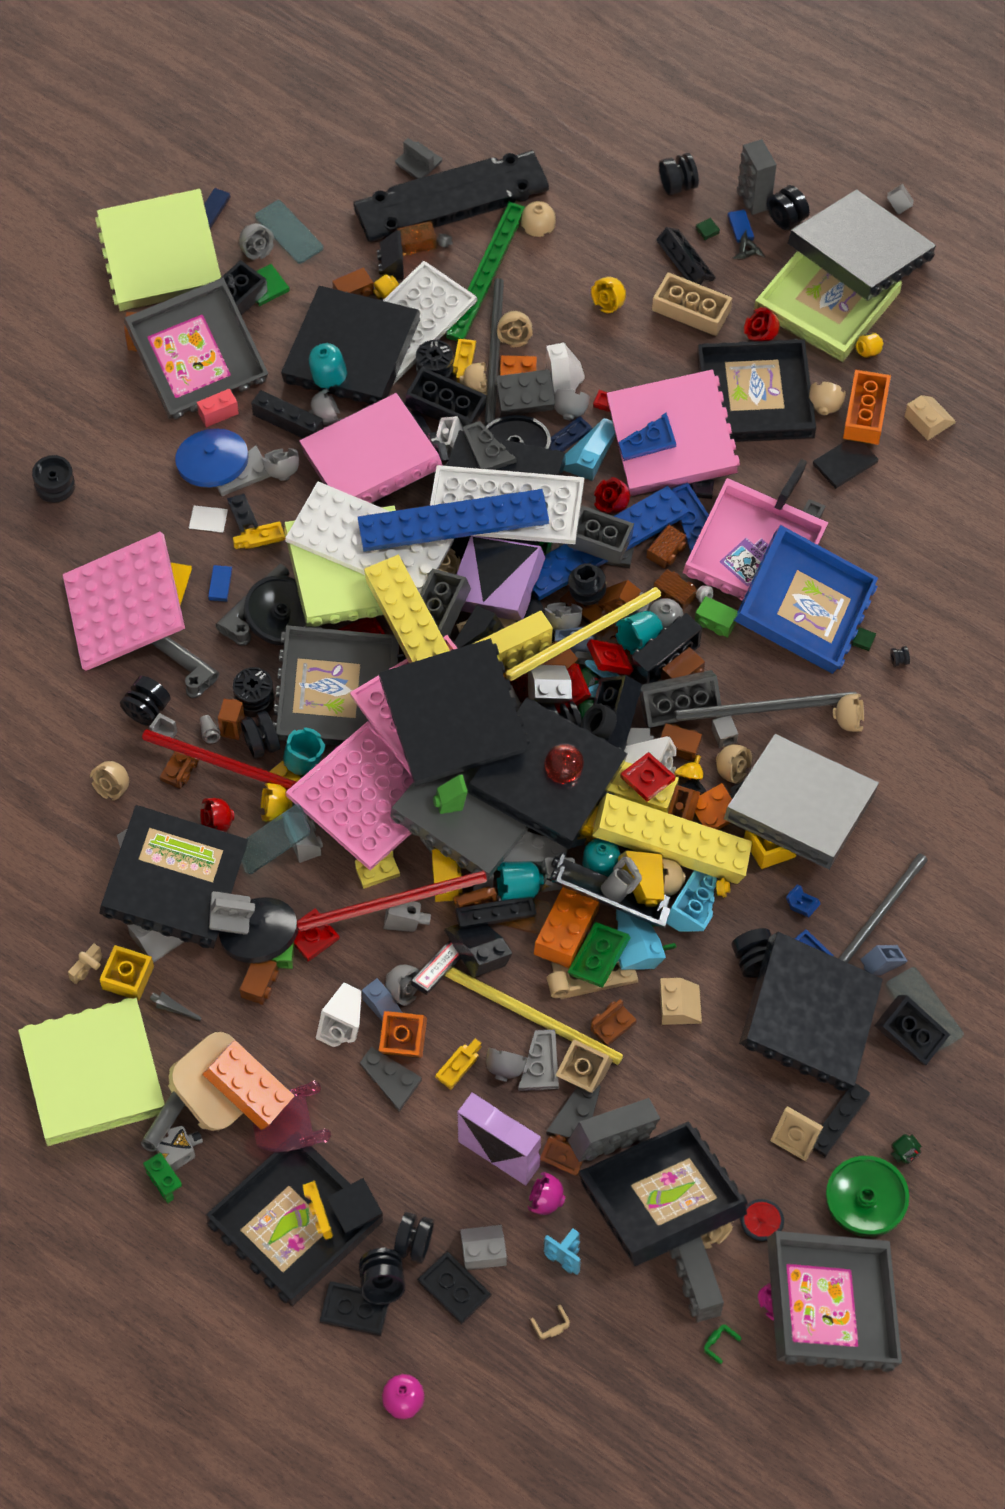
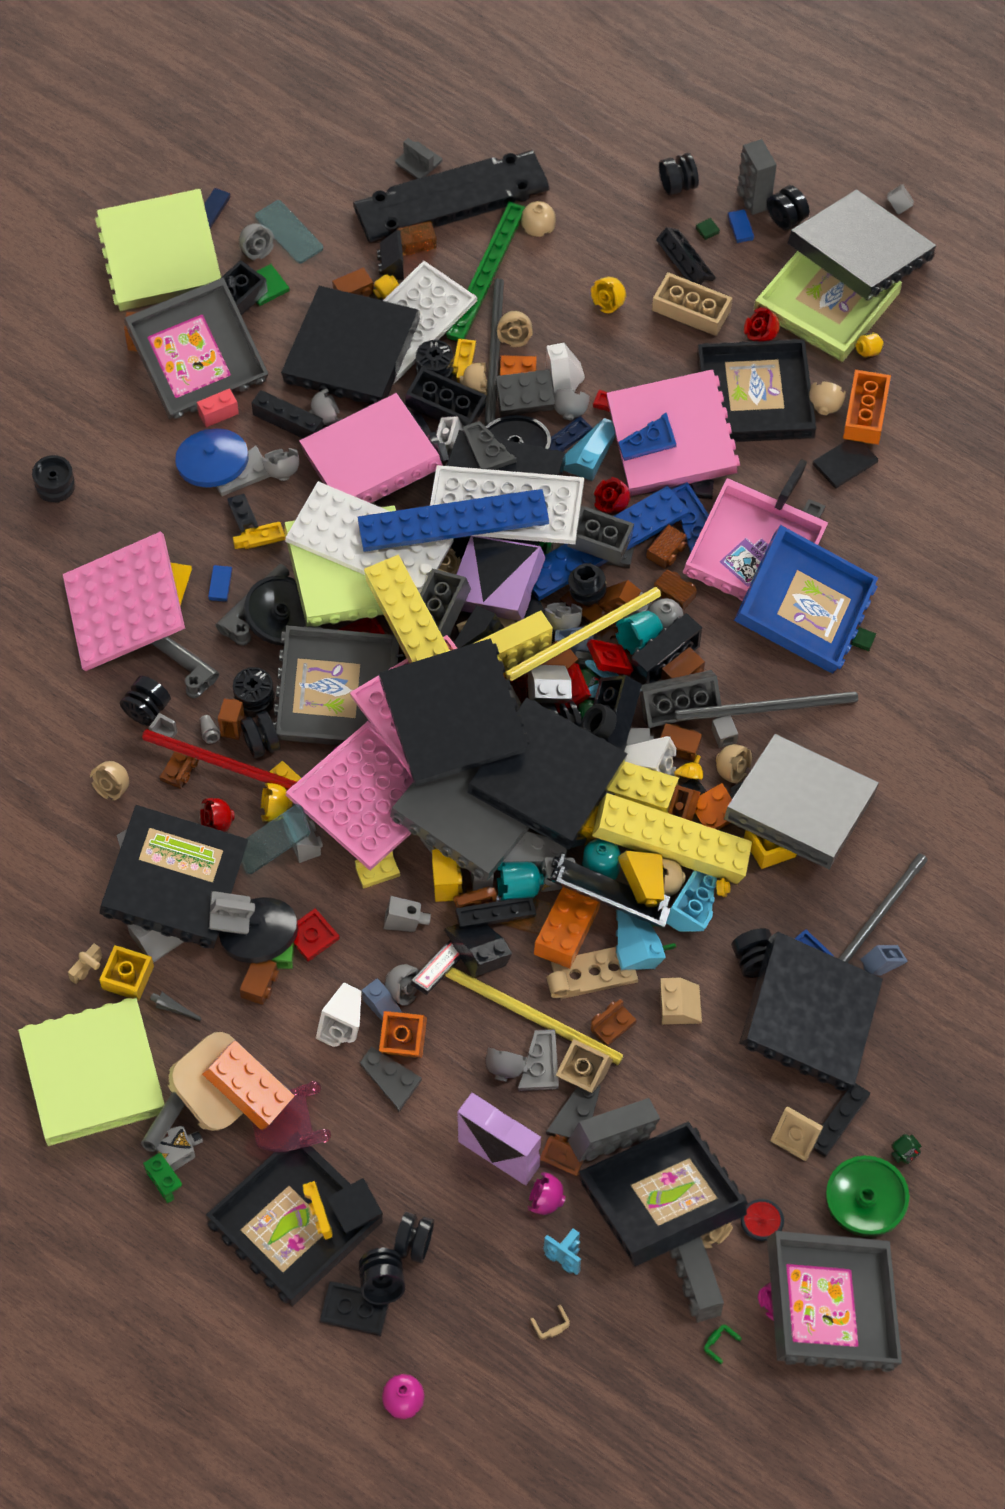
white sticker [189,505,228,532] -> none
teal cylinder [283,727,325,775] -> none
red axle [297,871,487,931] -> none
teal cylinder [309,343,347,389] -> none
black tile [417,1251,491,1325] -> none
bright green slope [433,775,468,814] -> none
yellow hinge [435,1038,482,1090] -> none
dark grey plate [436,233,453,247] -> none
light grey slope [460,1225,507,1270] -> none
clear red cylinder [544,744,584,784] -> none
green plate [567,922,631,988] -> none
light grey piece [601,857,642,903] -> none
red plate [620,752,676,802] -> none
bright green brick [695,596,738,638] -> none
white plate [696,585,713,603] -> none
pearl dark grey piece [732,229,765,259] -> none
blue bracket [786,884,820,918] -> none
tan cylinder [833,694,864,732] -> none
black slope [874,995,950,1065] -> none
clear light blue piece [886,967,964,1052] -> none
black wheel [890,646,910,667] -> none
tan slope [905,395,956,441] -> none

